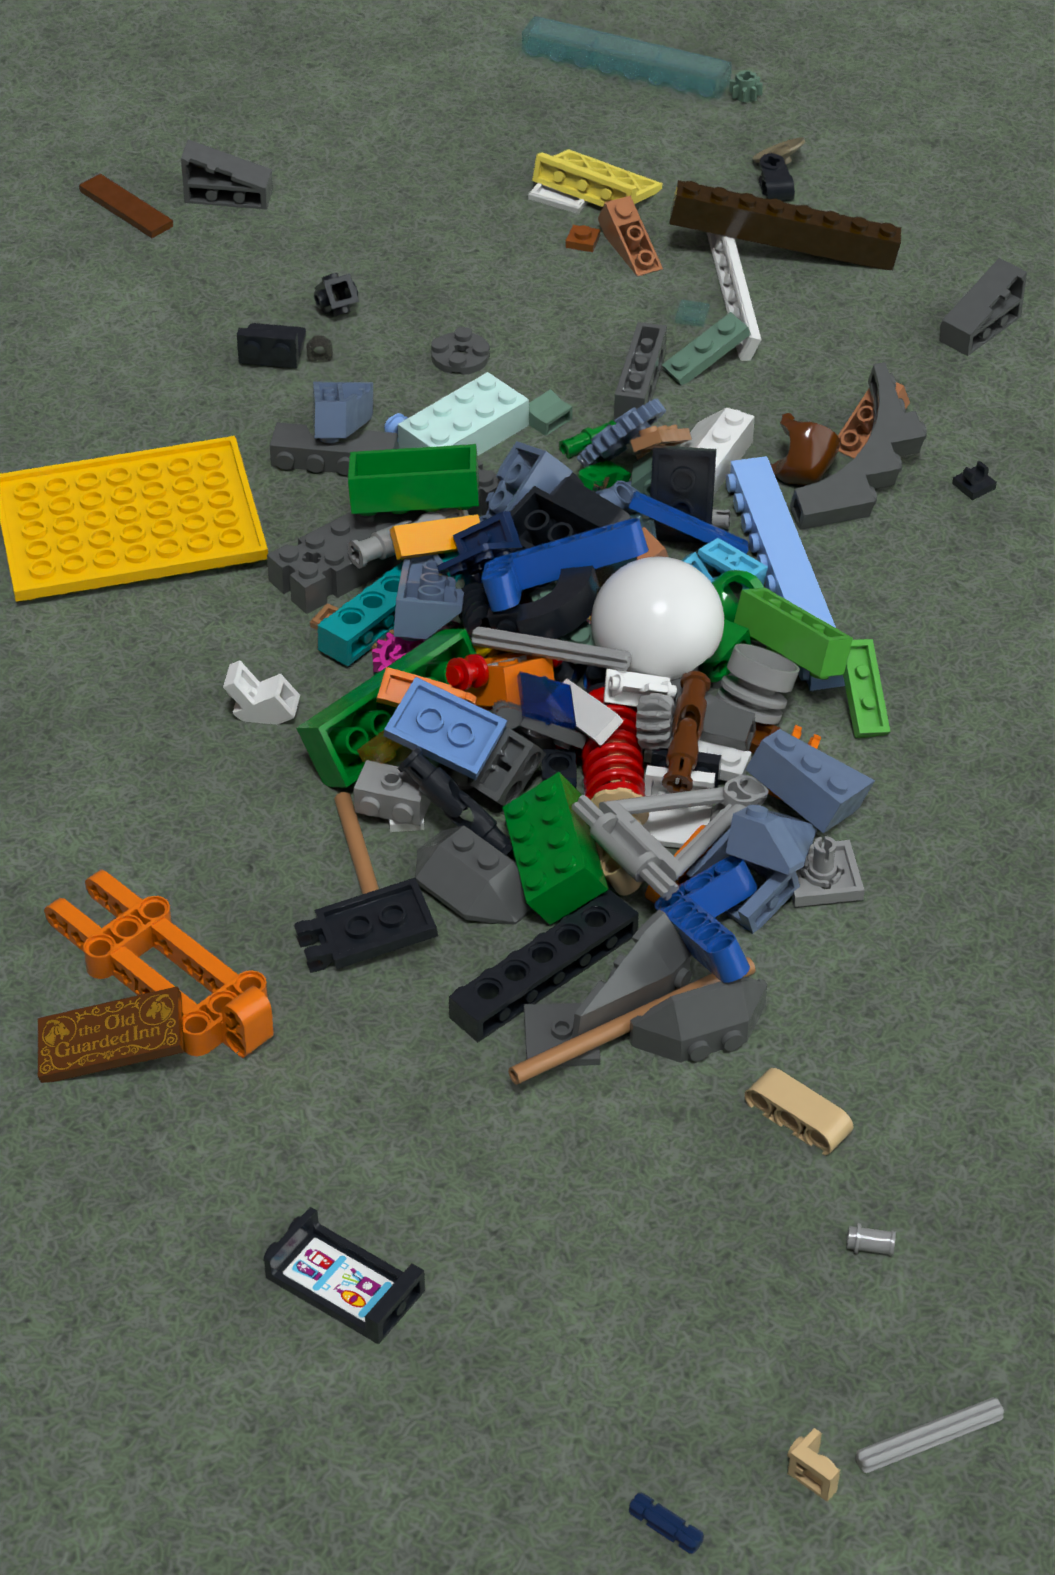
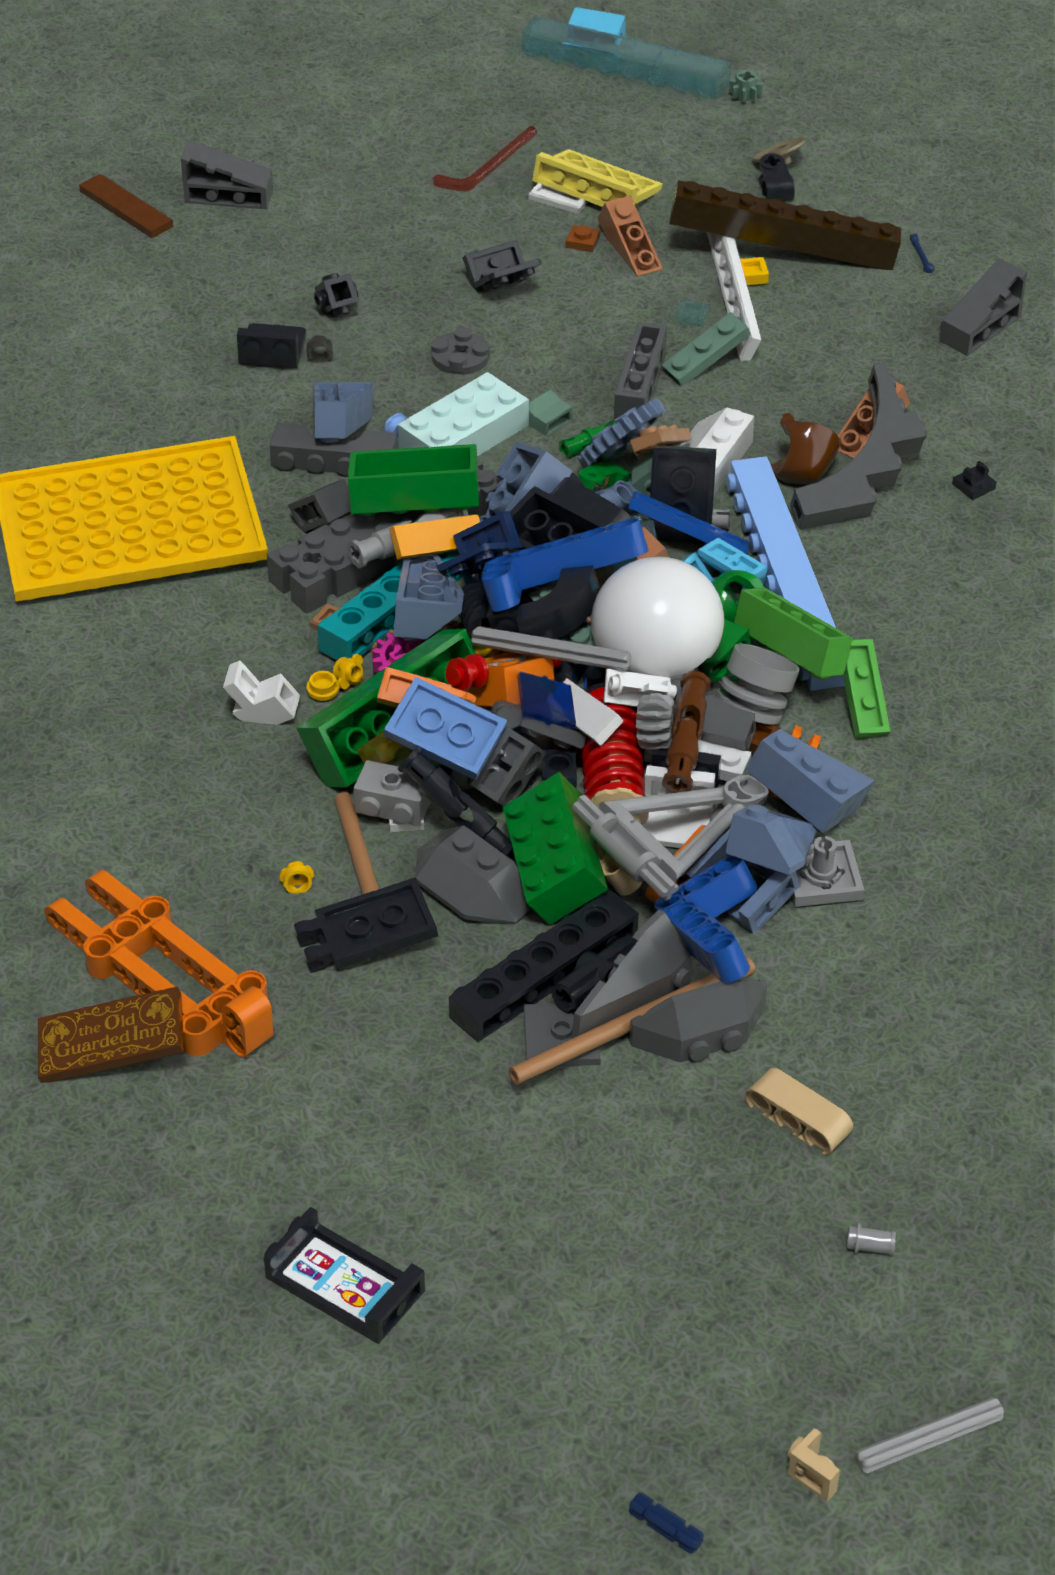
none -> yellow plate [279,861,314,894]
none -> dark grey brick [288,478,351,532]
none -> yellow plate [306,671,340,701]
none -> yellow plate [333,654,364,690]
none -> clear red piece [433,126,537,191]
none -> black bracket [462,240,541,292]
none -> black piece [552,934,636,1013]
none -> medium azure hinge [567,7,626,48]
none -> yellow plate [740,257,769,285]
none -> dark blue hinge [910,234,935,273]

